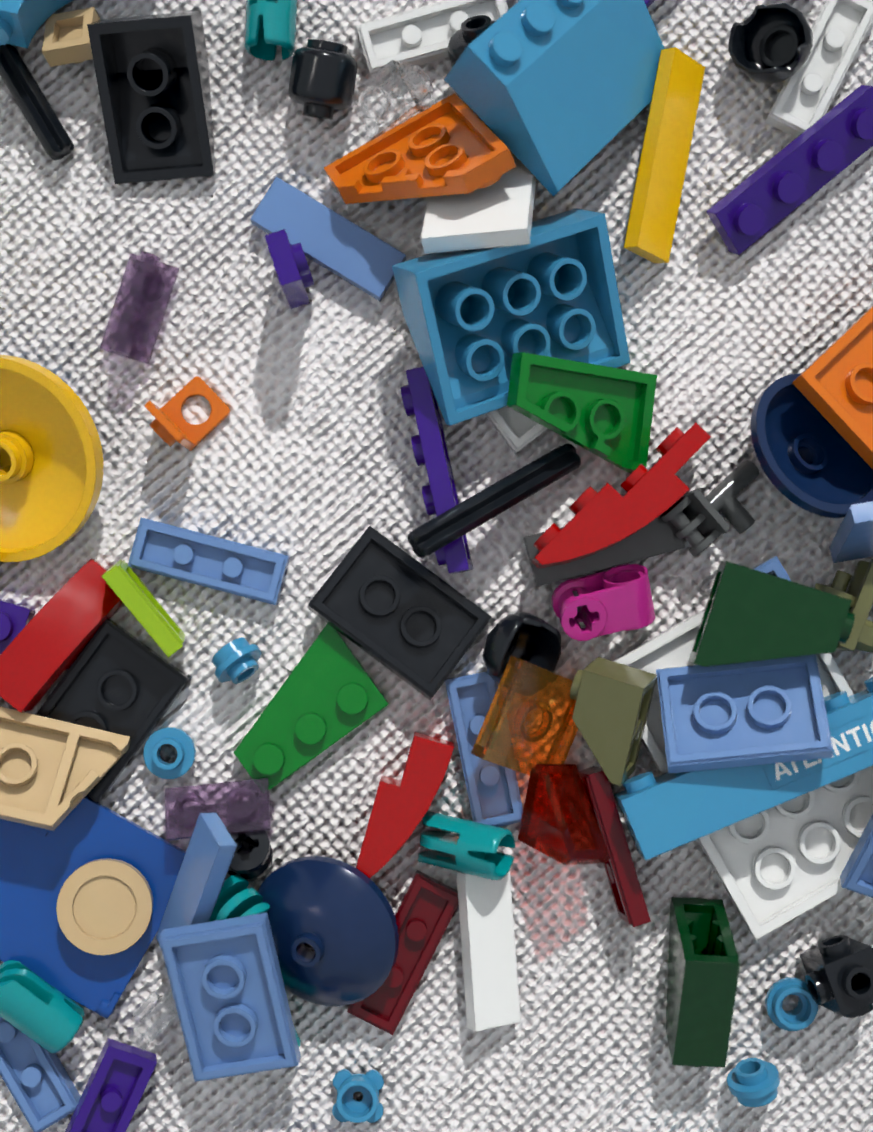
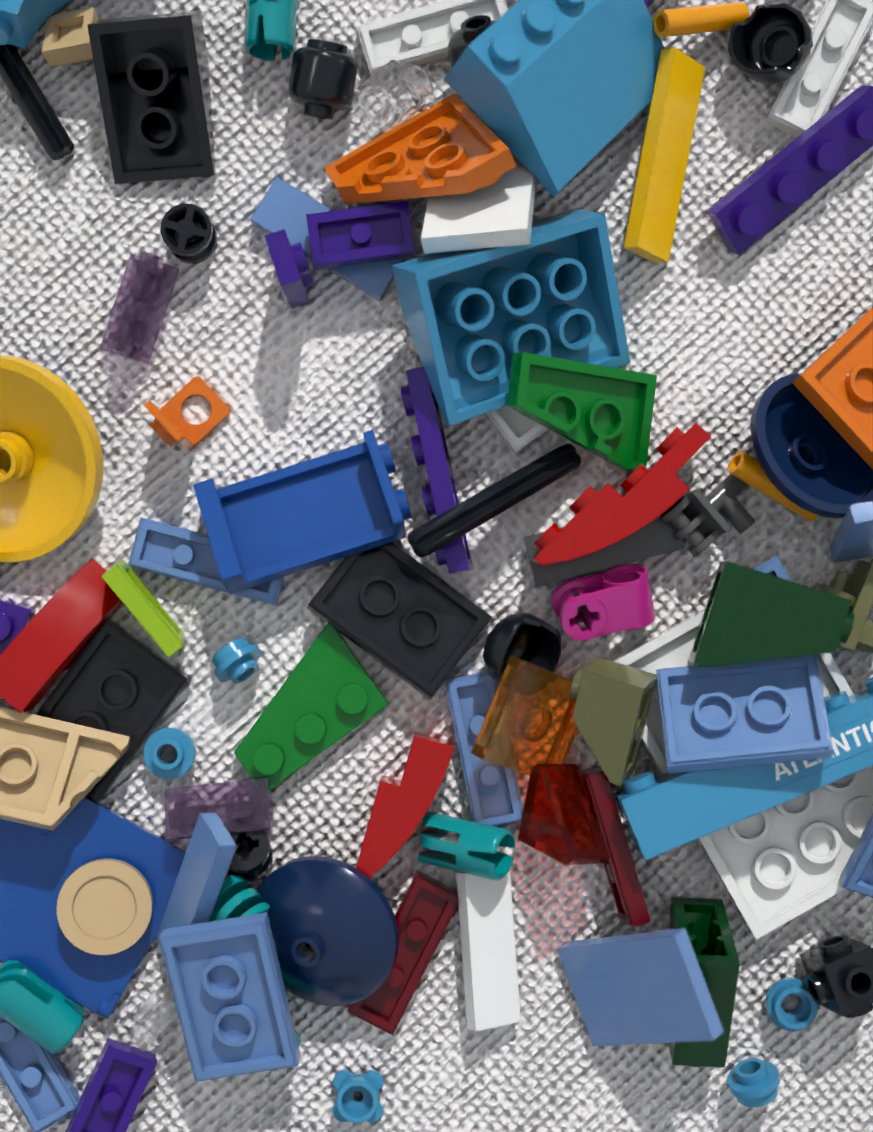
none -> black wheel [160,203,217,264]
none -> blue panel [193,430,412,594]
none -> dark purple plate [306,201,416,270]
none -> medium blue tile [557,928,724,1046]
none -> light orange piece [653,2,749,37]
none -> light orange piece [727,450,819,522]

